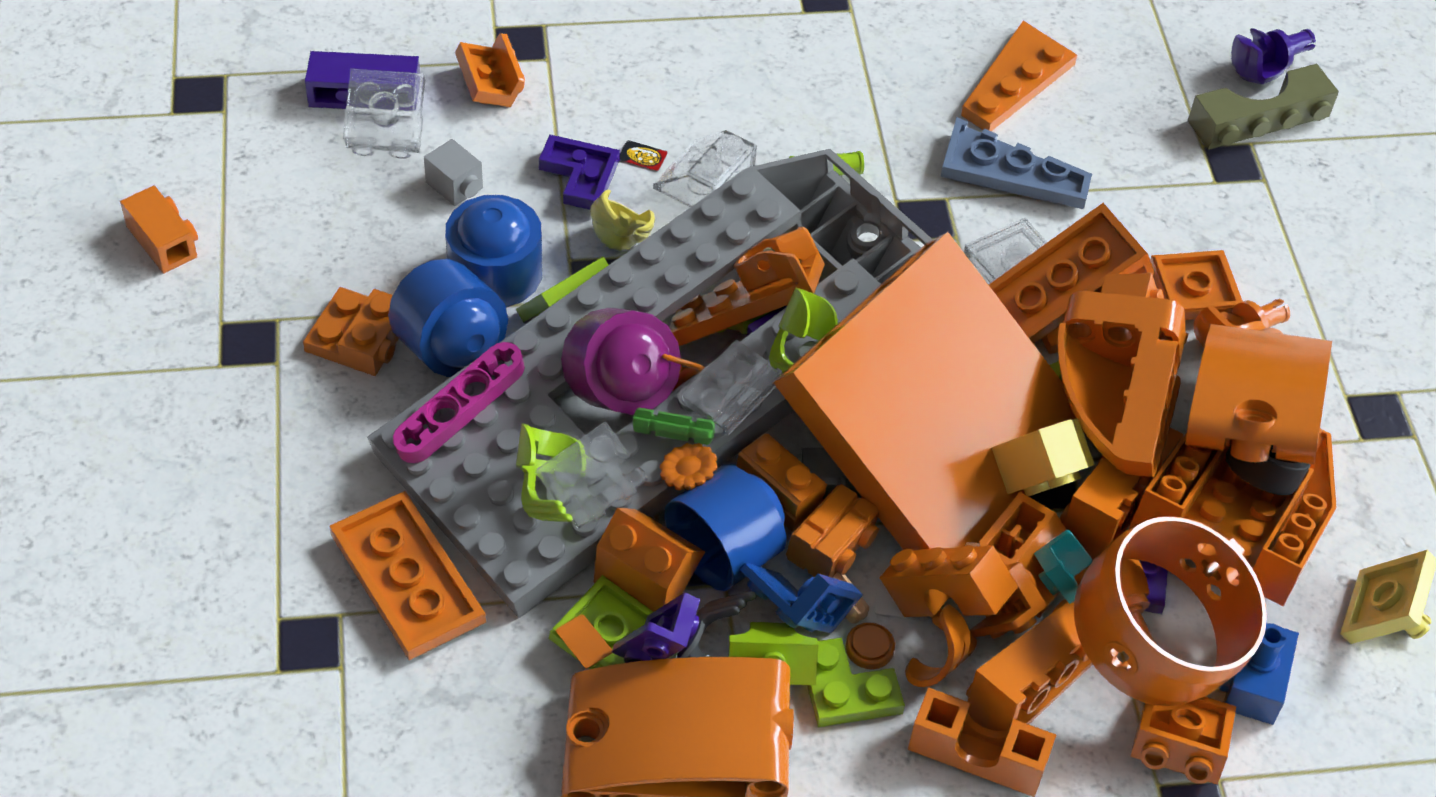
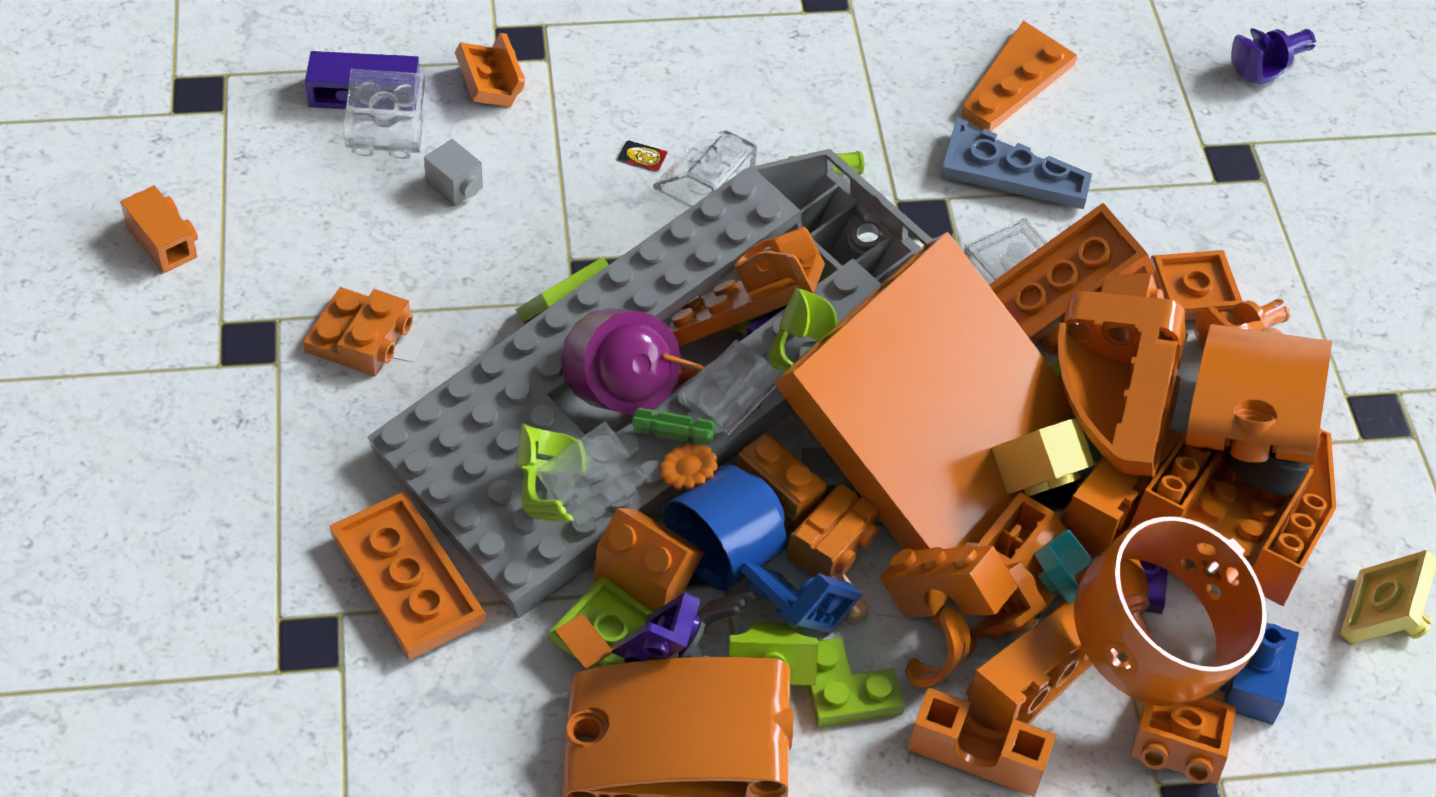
blue piece [388,259,509,377] -> none
dark pink beam [393,342,525,463] -> none
blue piece [445,195,542,307] -> none
dark purple plate [539,134,620,210] -> none
light yellow hat [590,189,655,251] -> none
orange piece [845,622,895,669] -> none
olive arch [1187,63,1339,150] -> none

